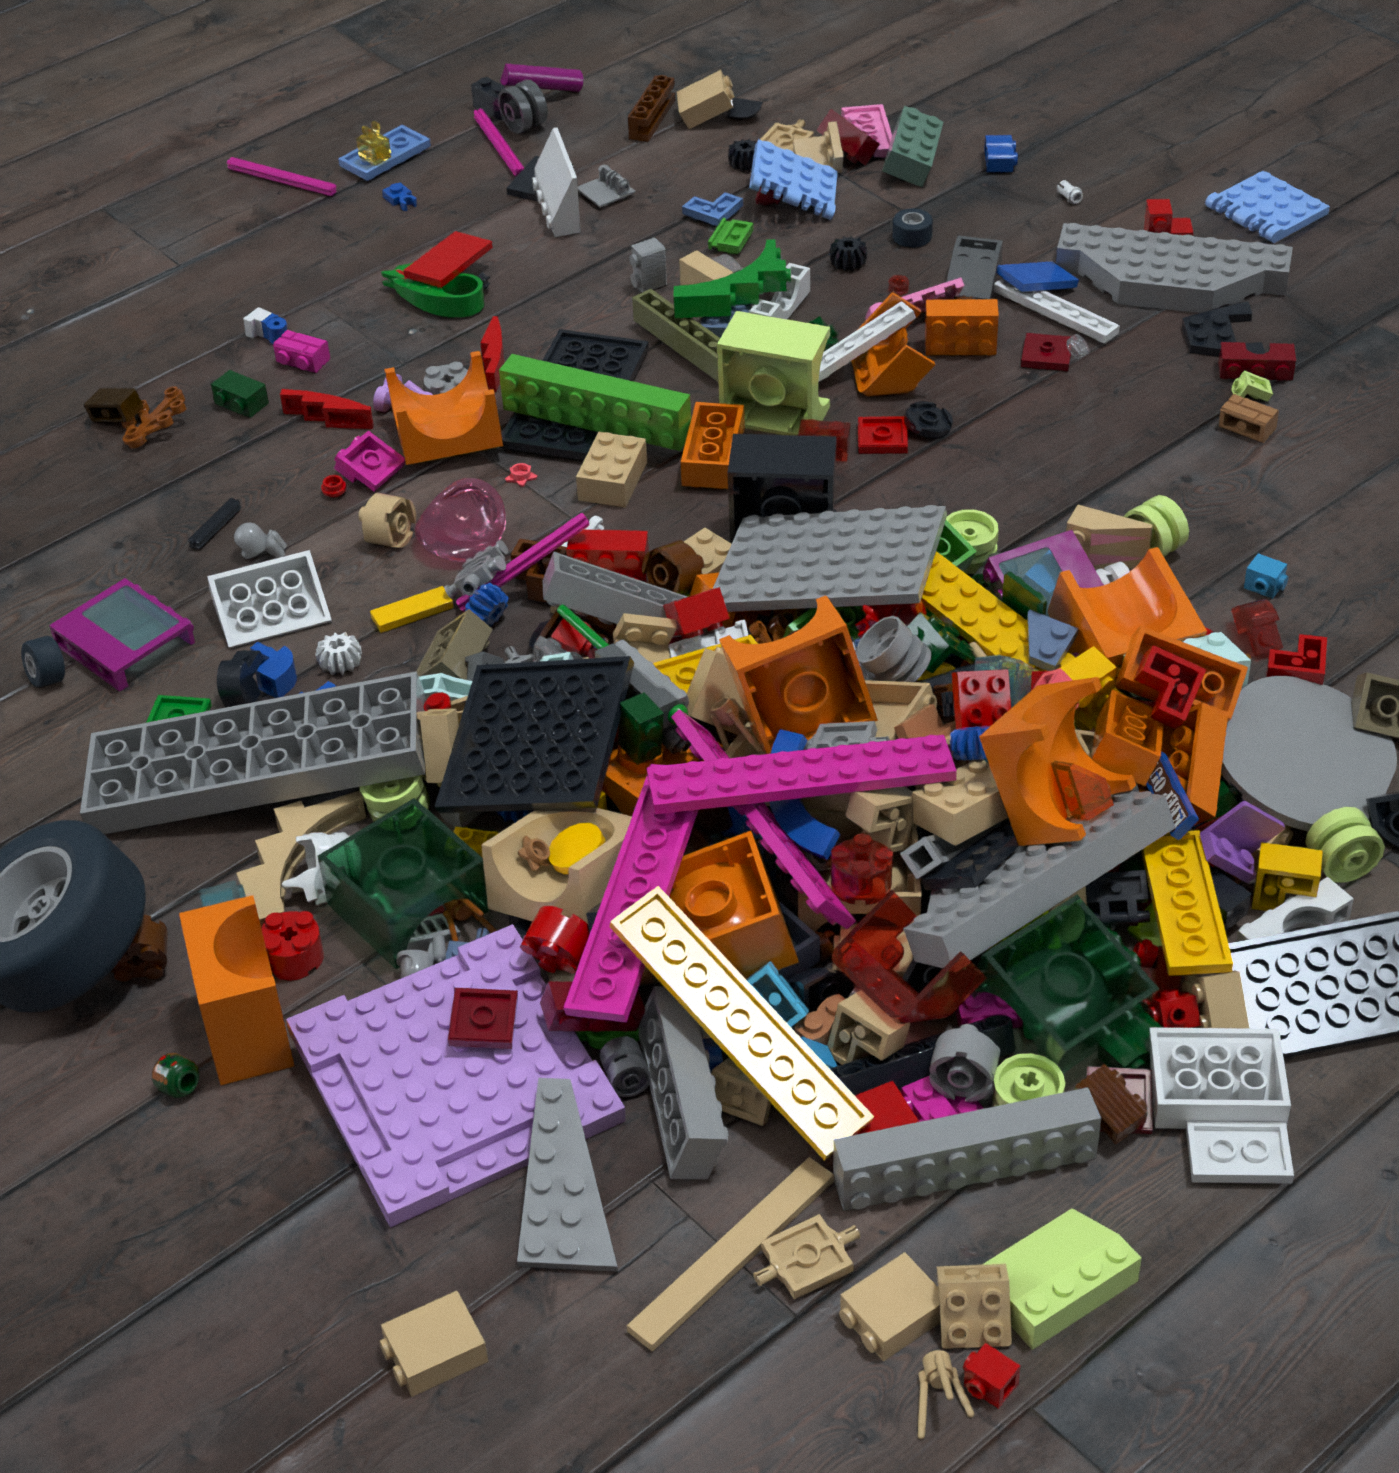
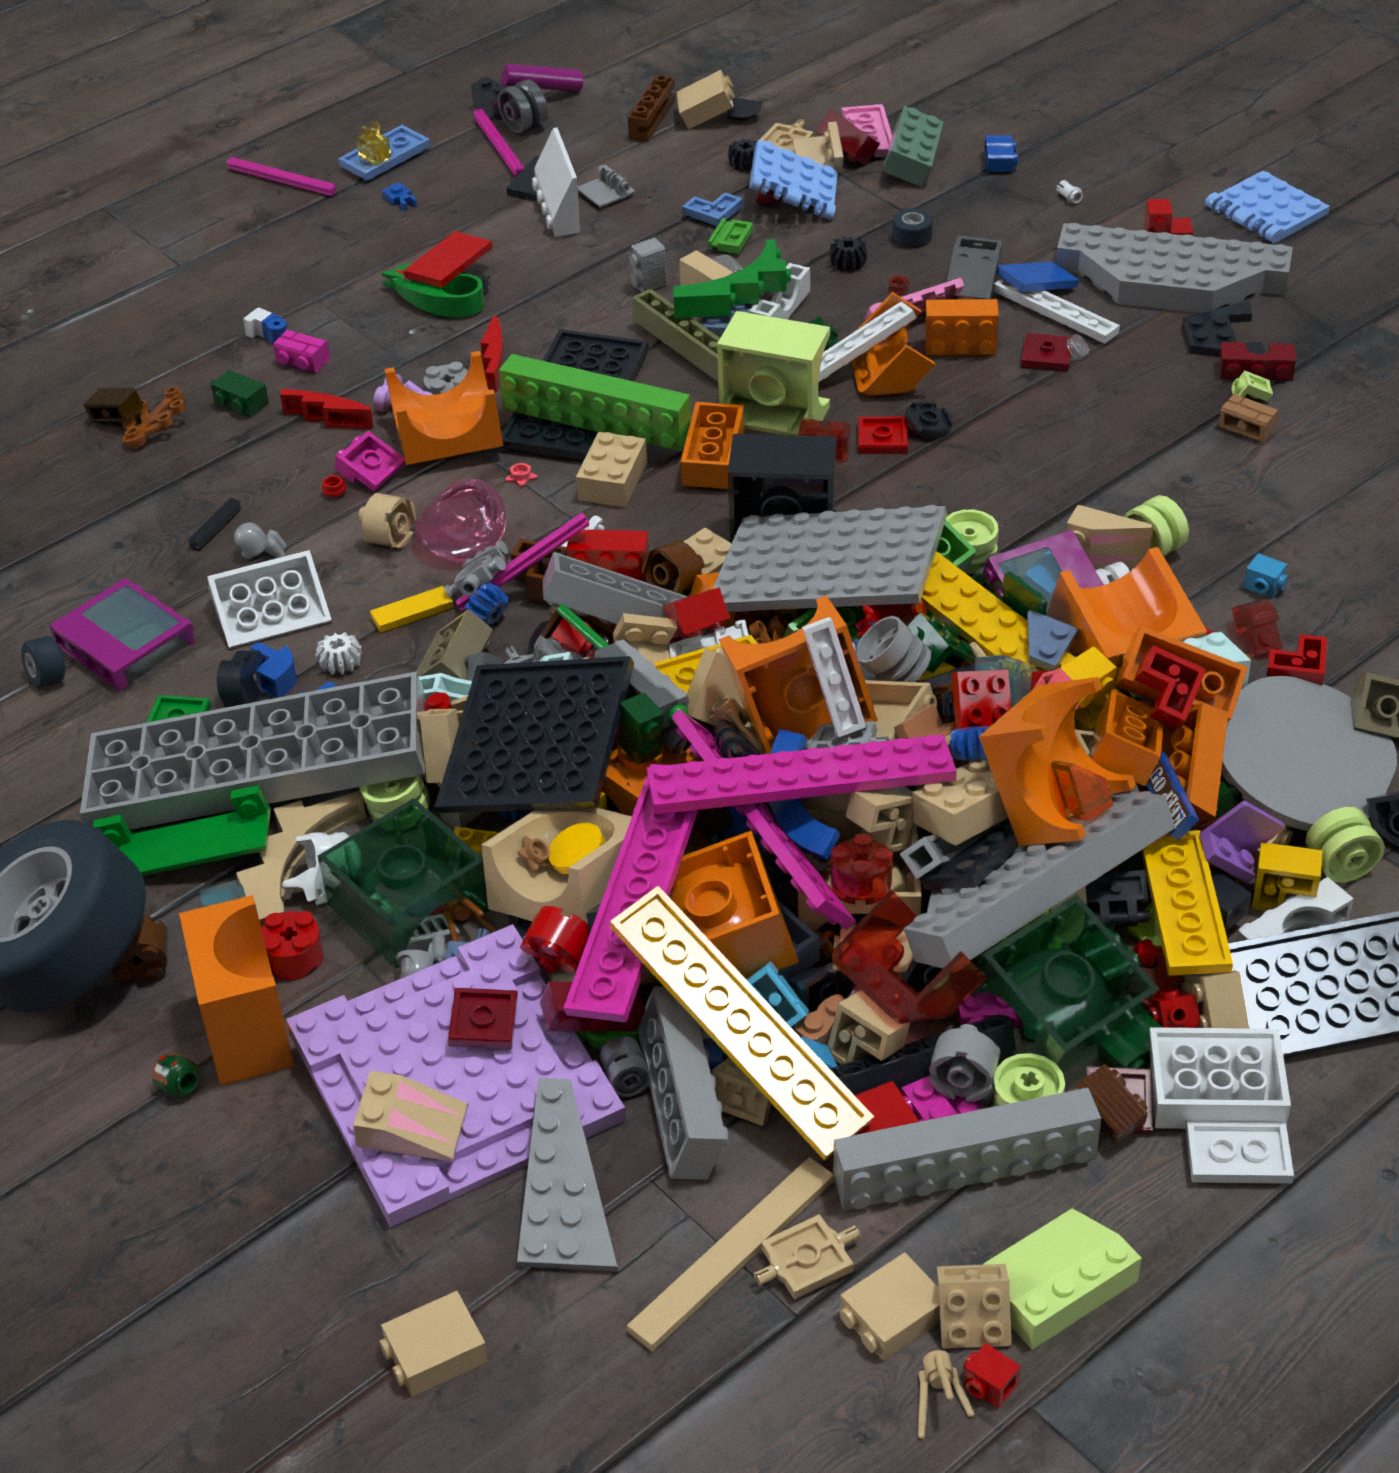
none -> green bracket [93,785,271,876]
none -> tan slope [353,1070,468,1162]
none -> black pin [713,719,760,759]
none -> white plate [802,617,866,737]

